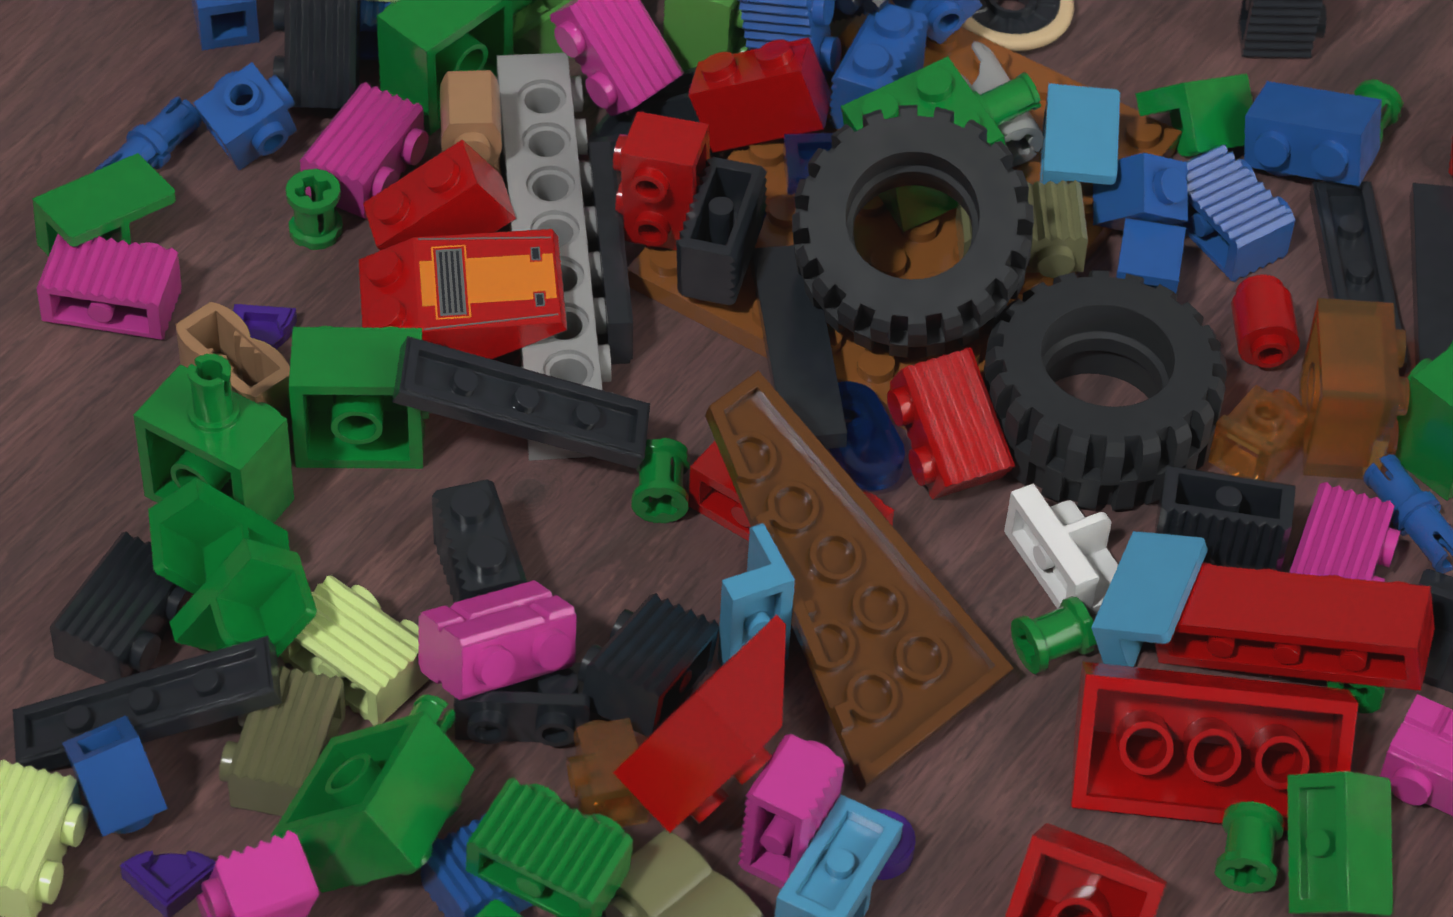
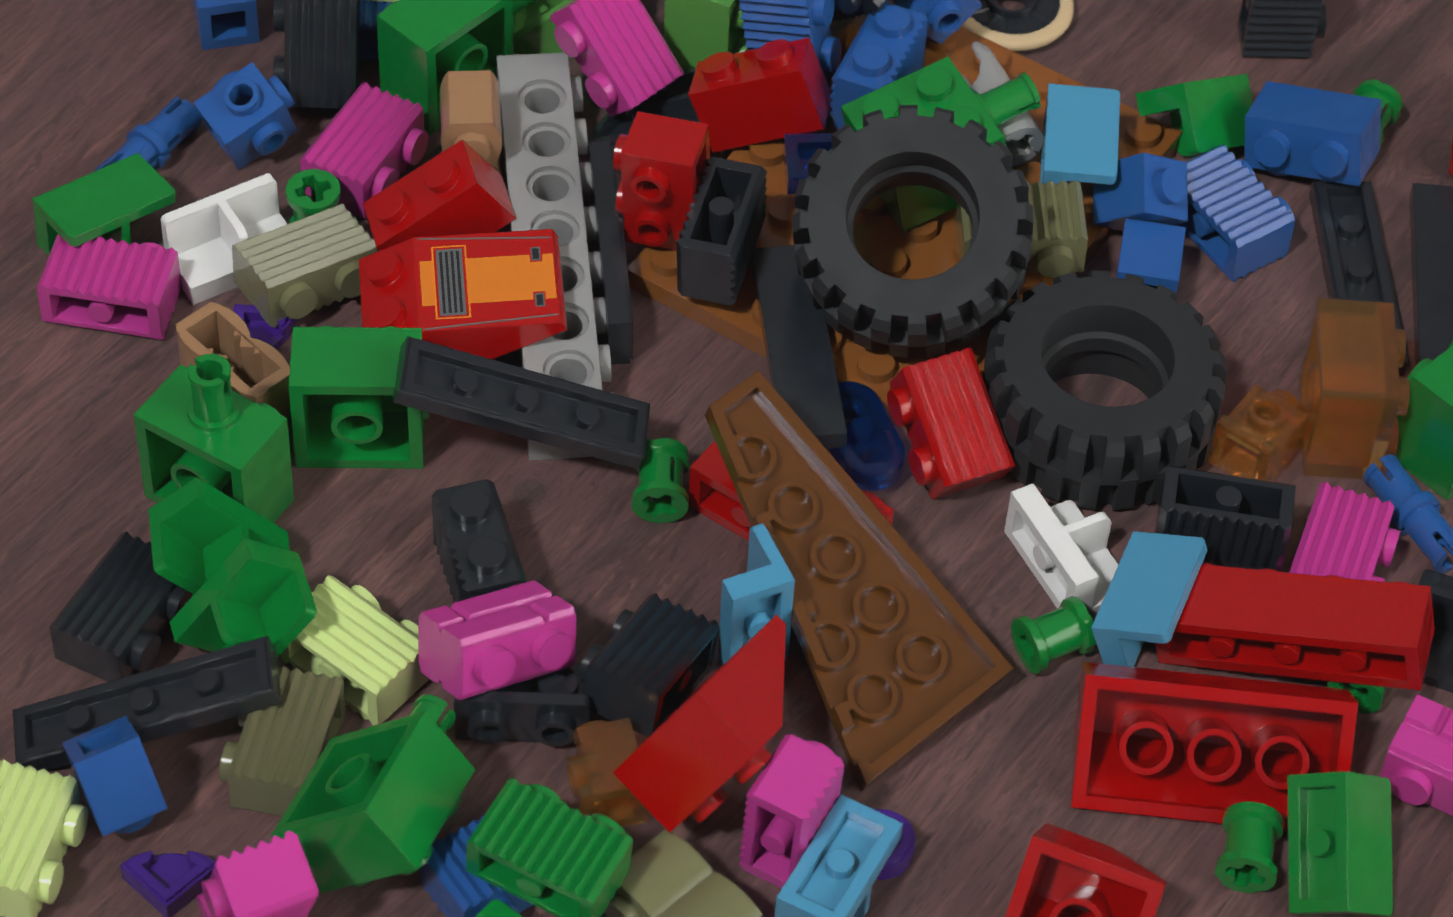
red brick [1231,275,1300,368] -> none
none -> white panel [161,173,287,305]
none -> olive brick [232,203,377,328]

